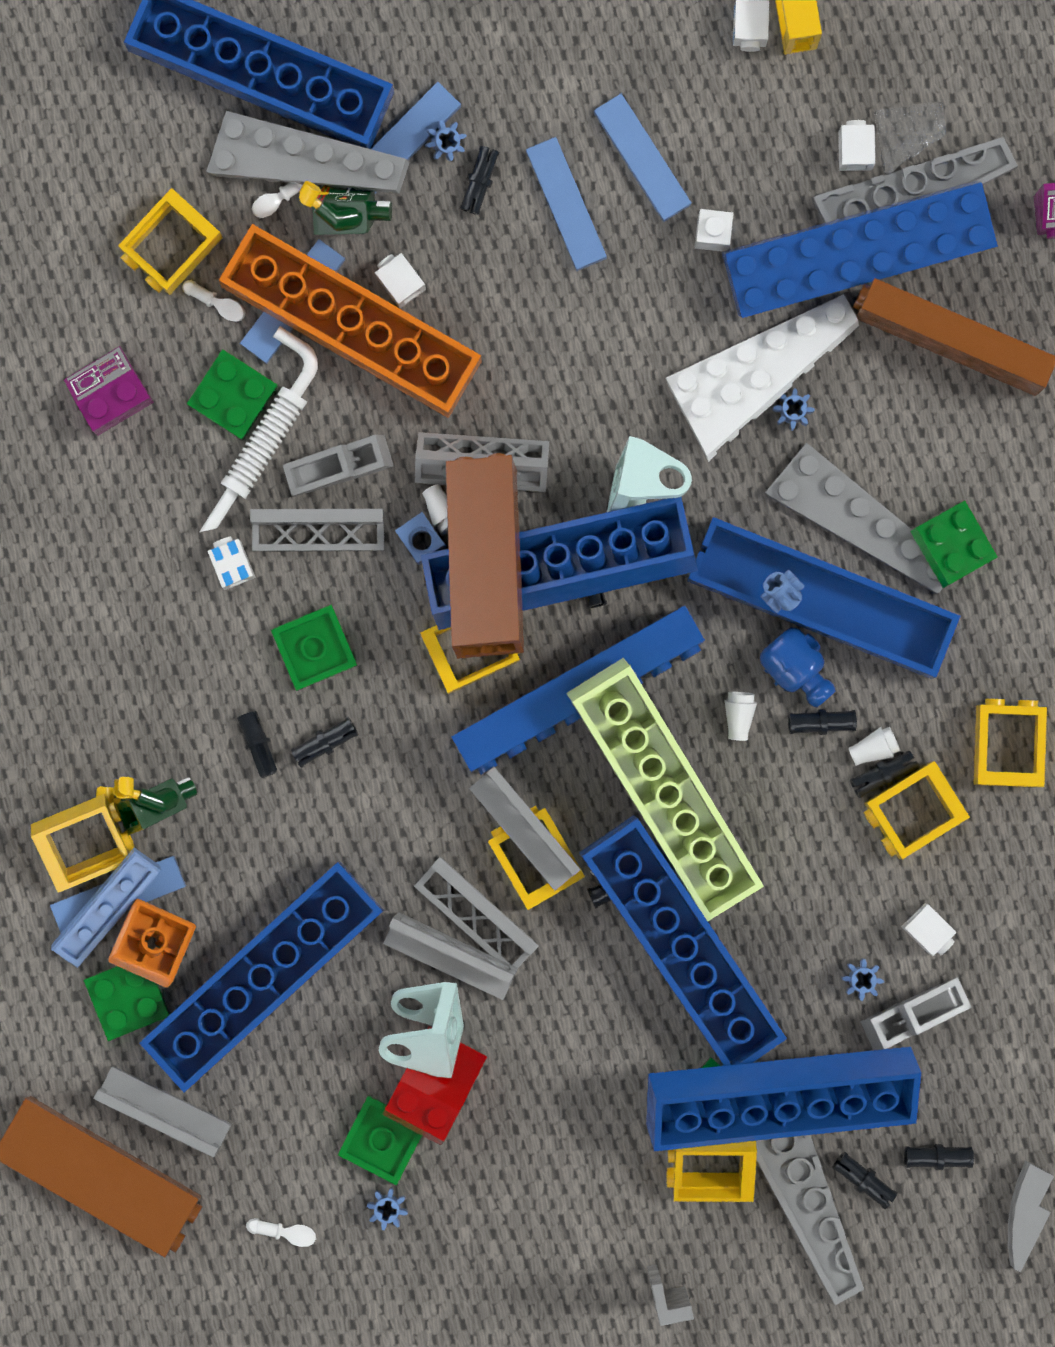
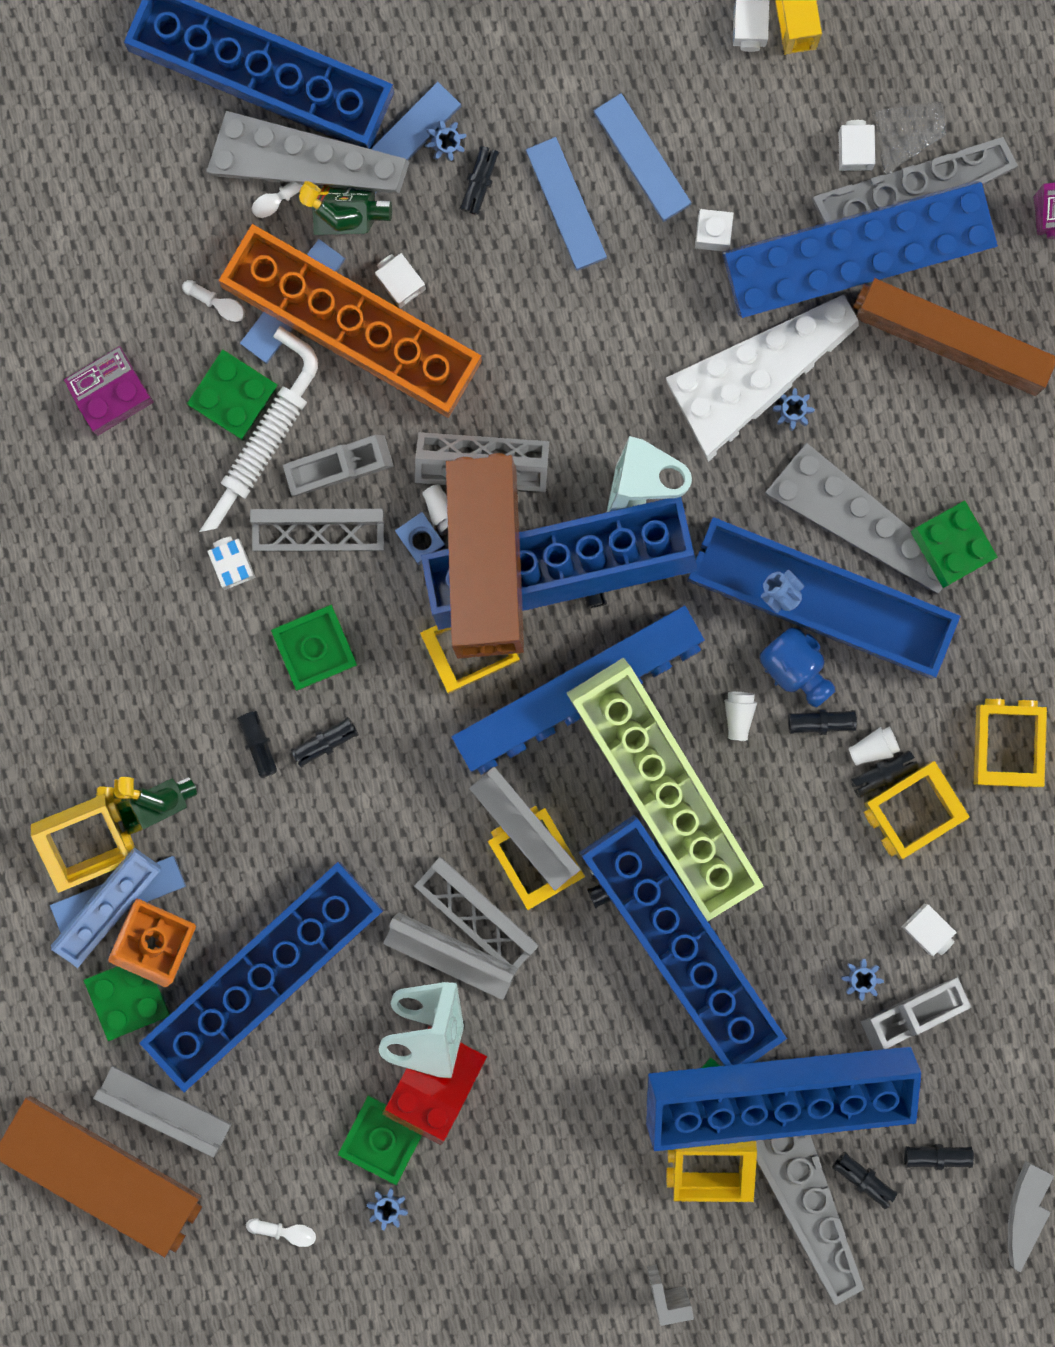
yellow window [118,188,223,295] -> none

